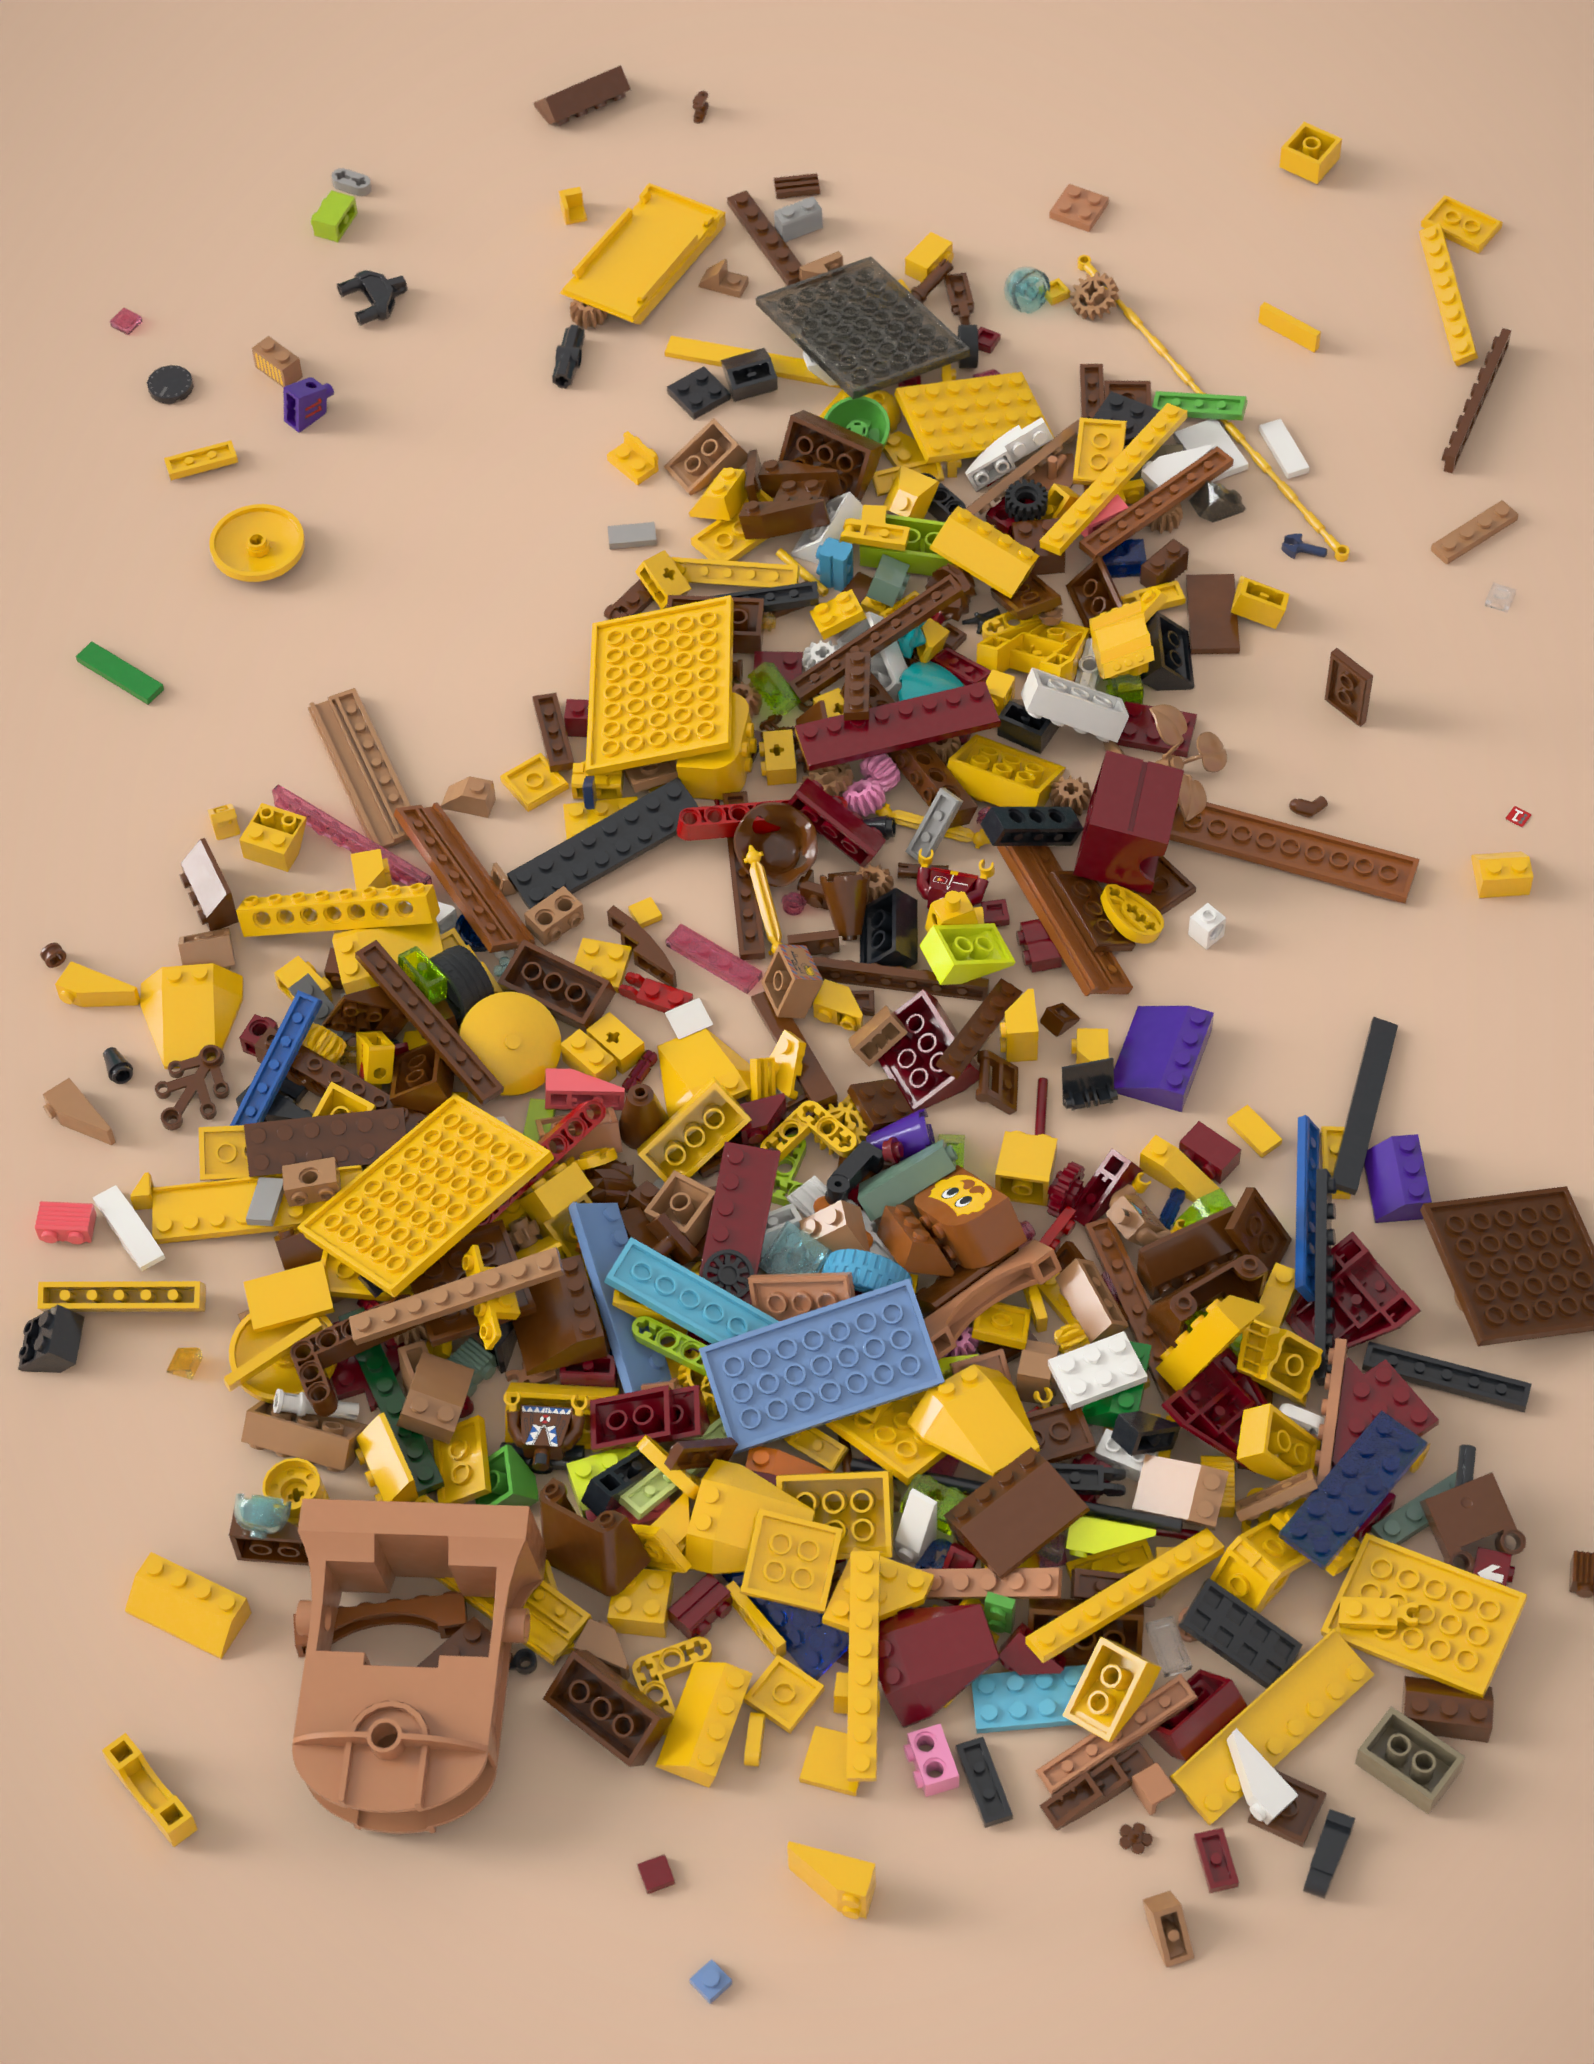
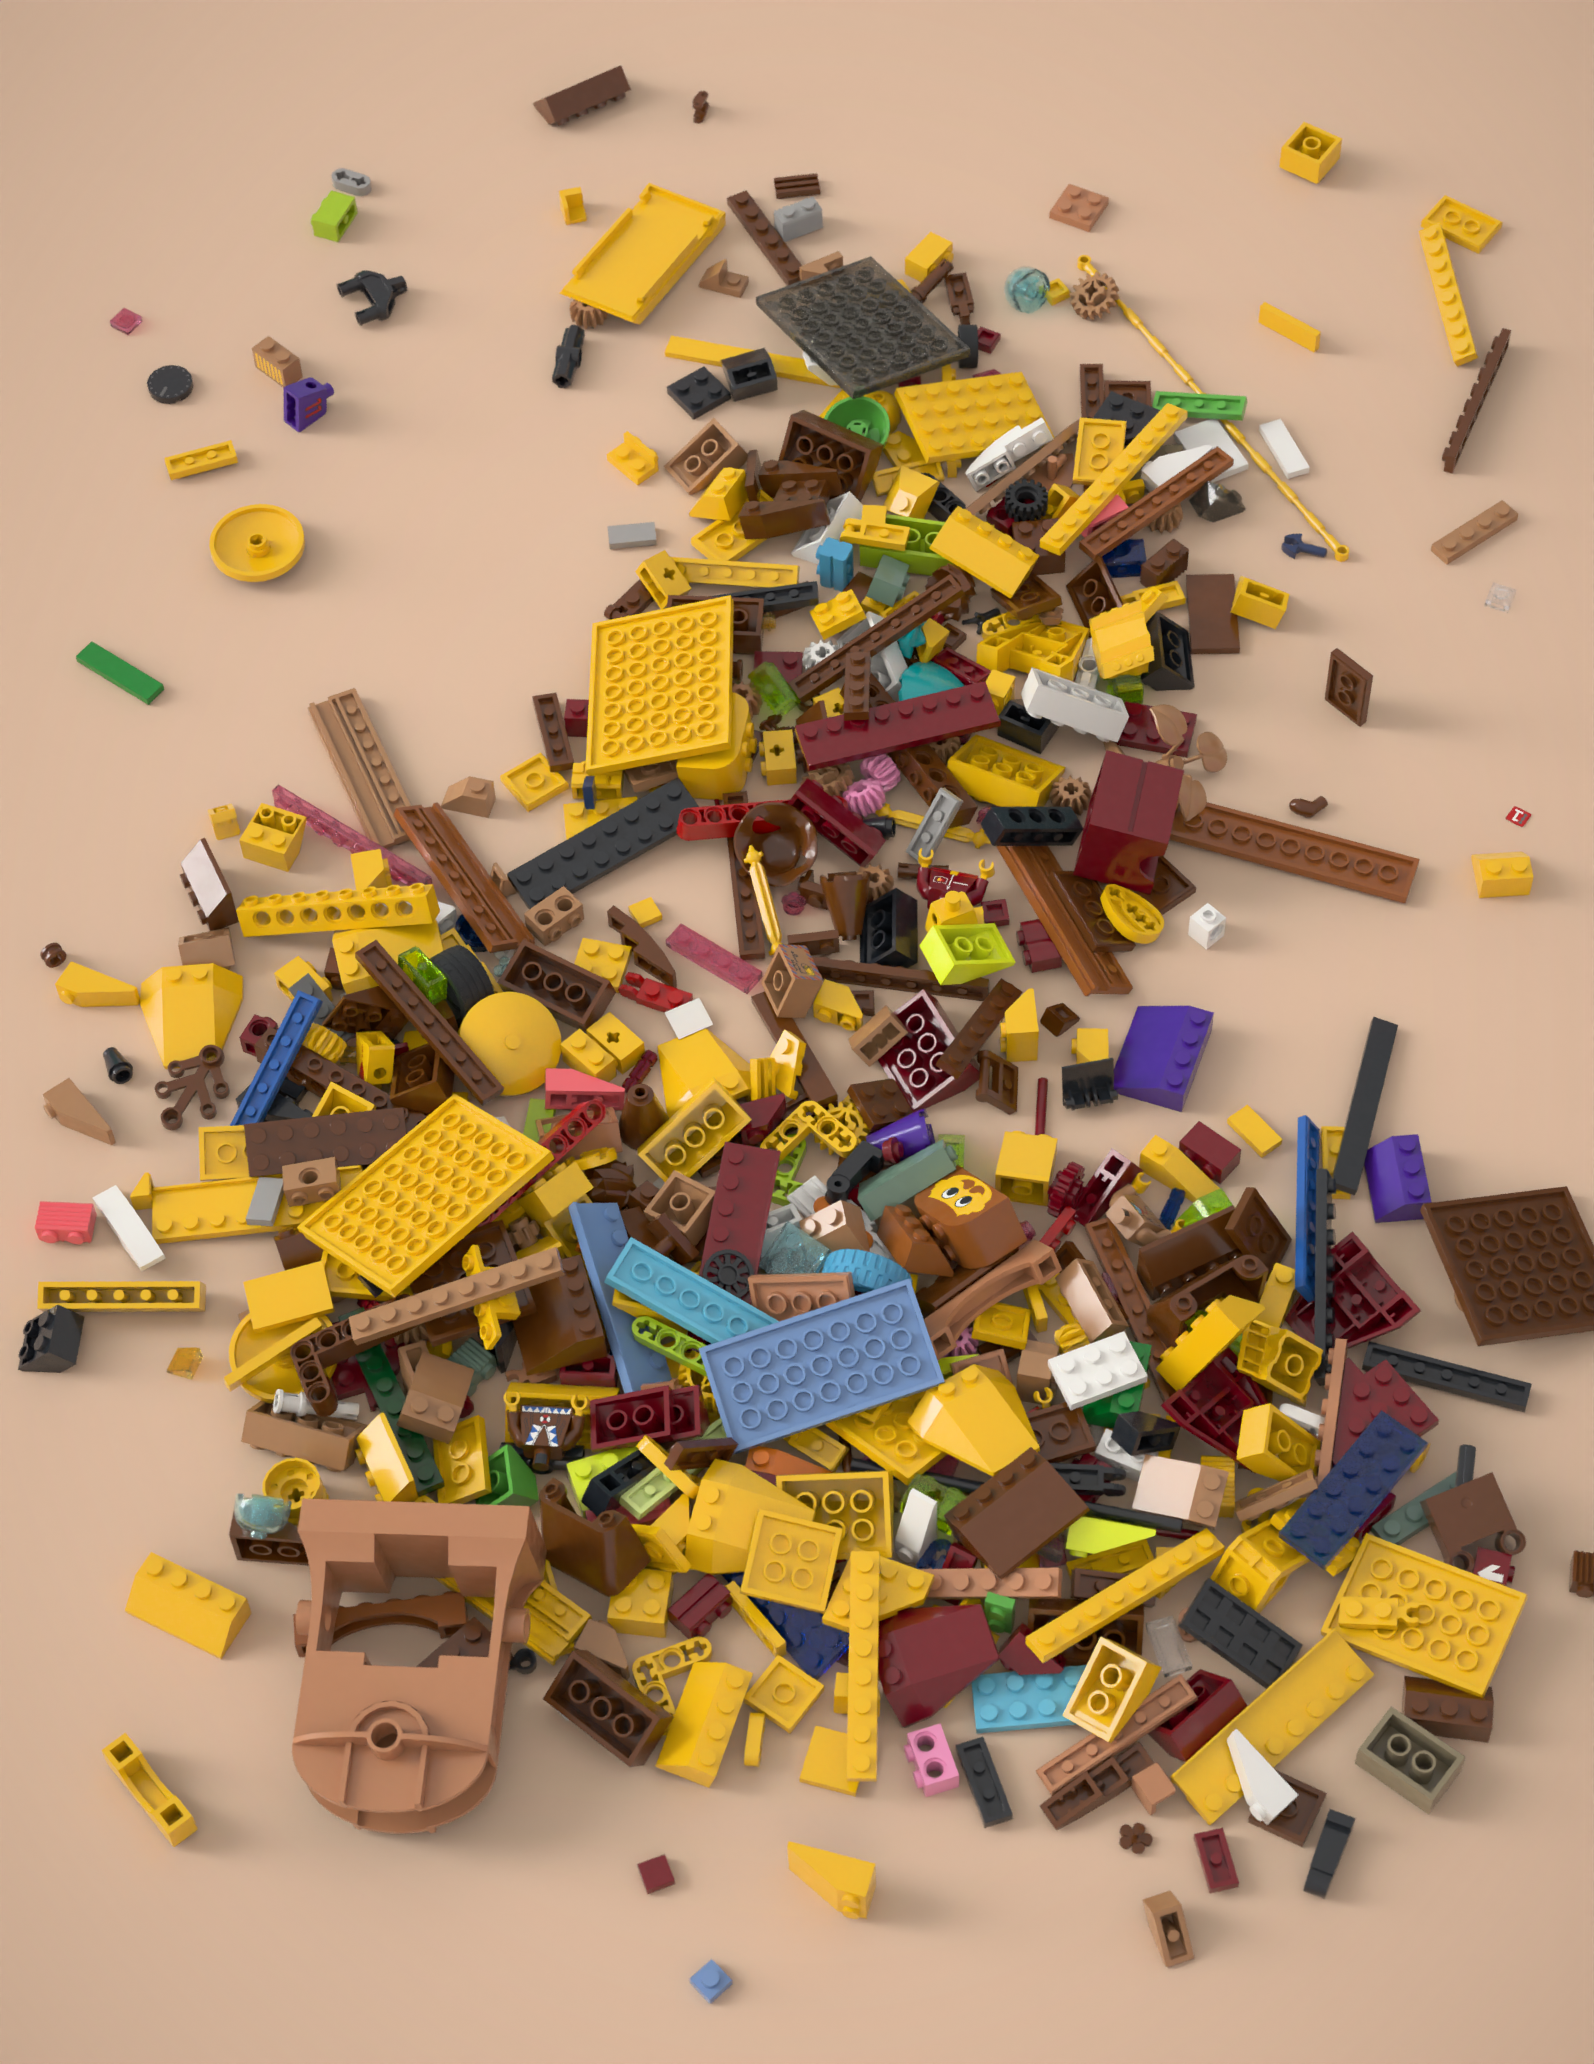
yellow piece [776,548,829,597] -> none

